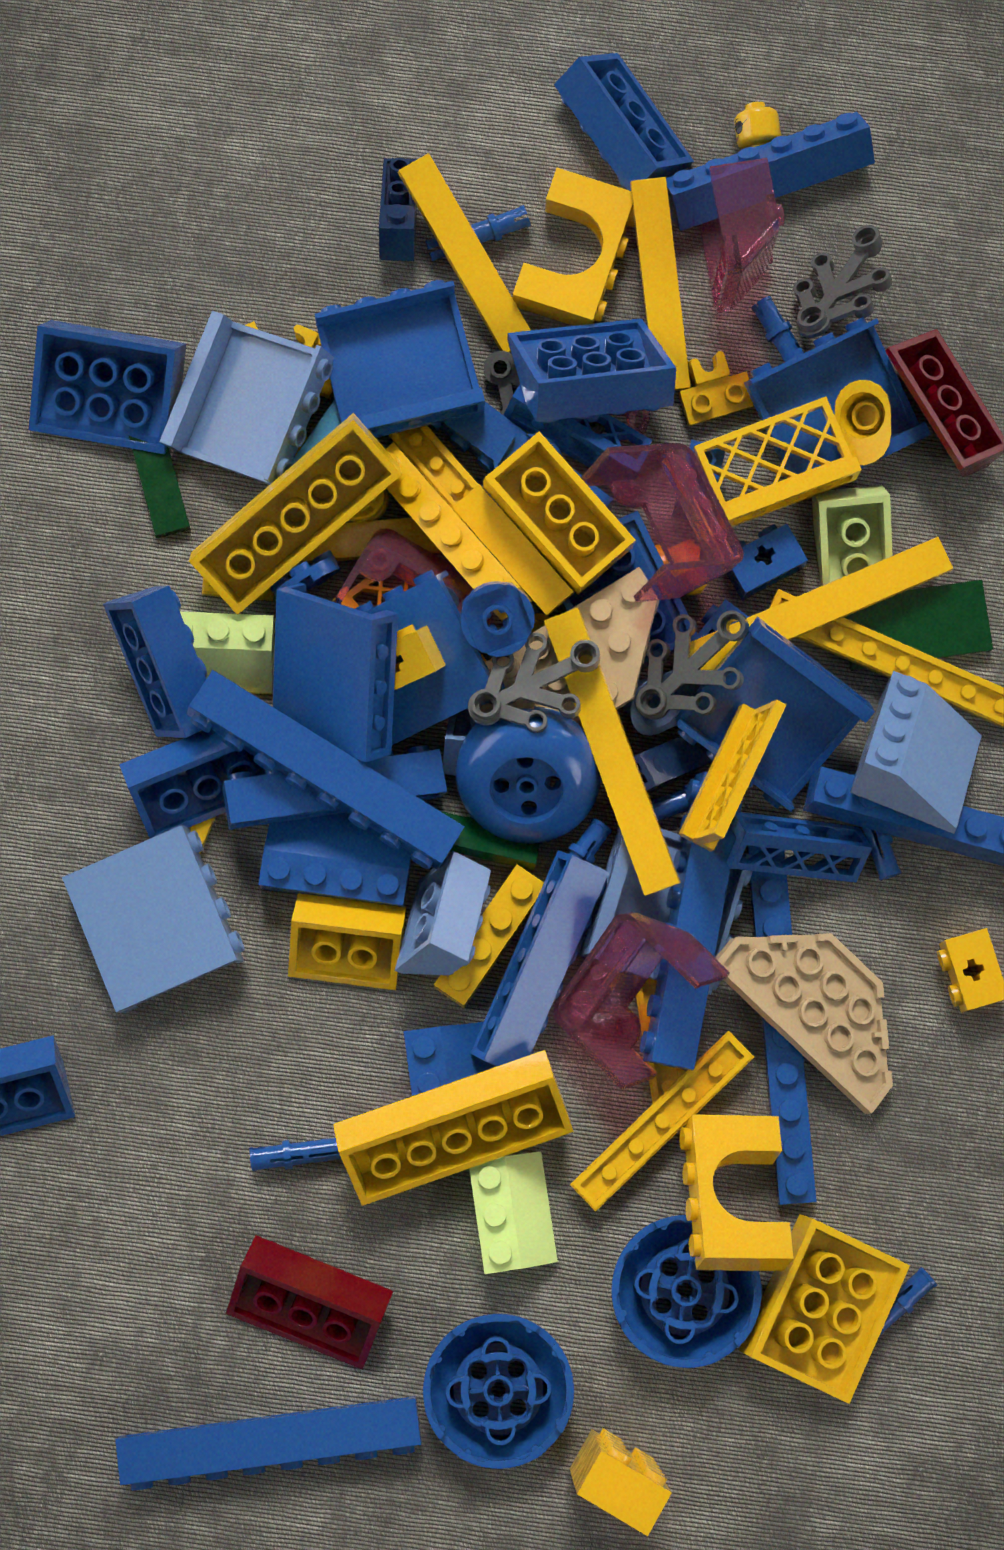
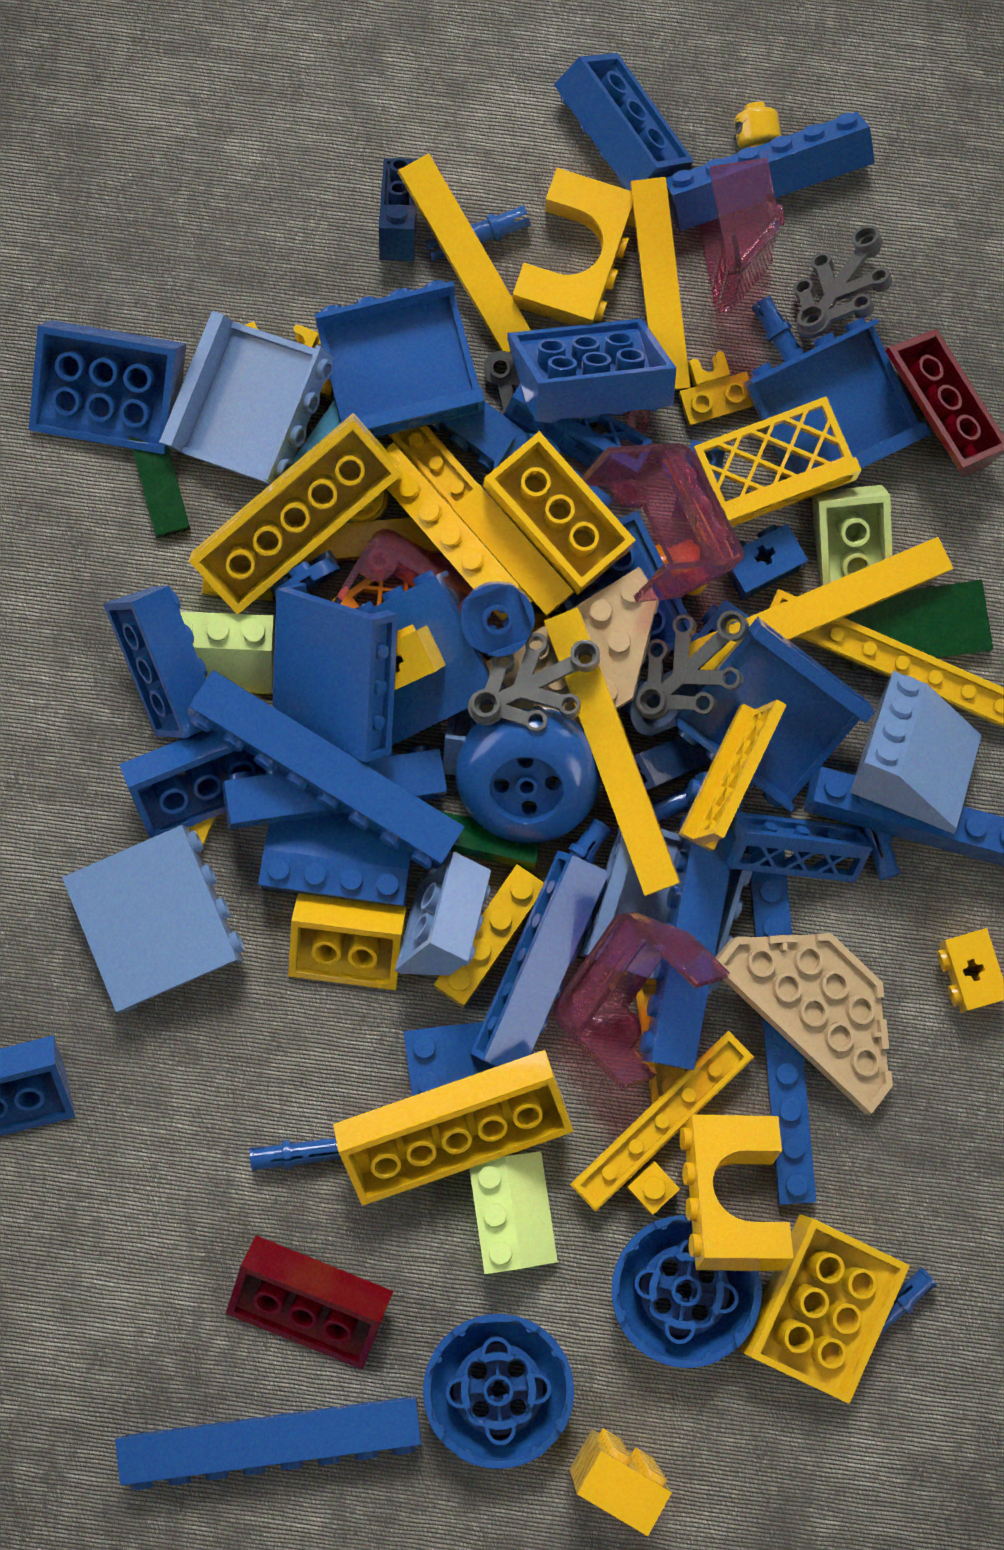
yellow piece [834,380,891,466] -> none
none -> yellow brick [626,1161,680,1215]

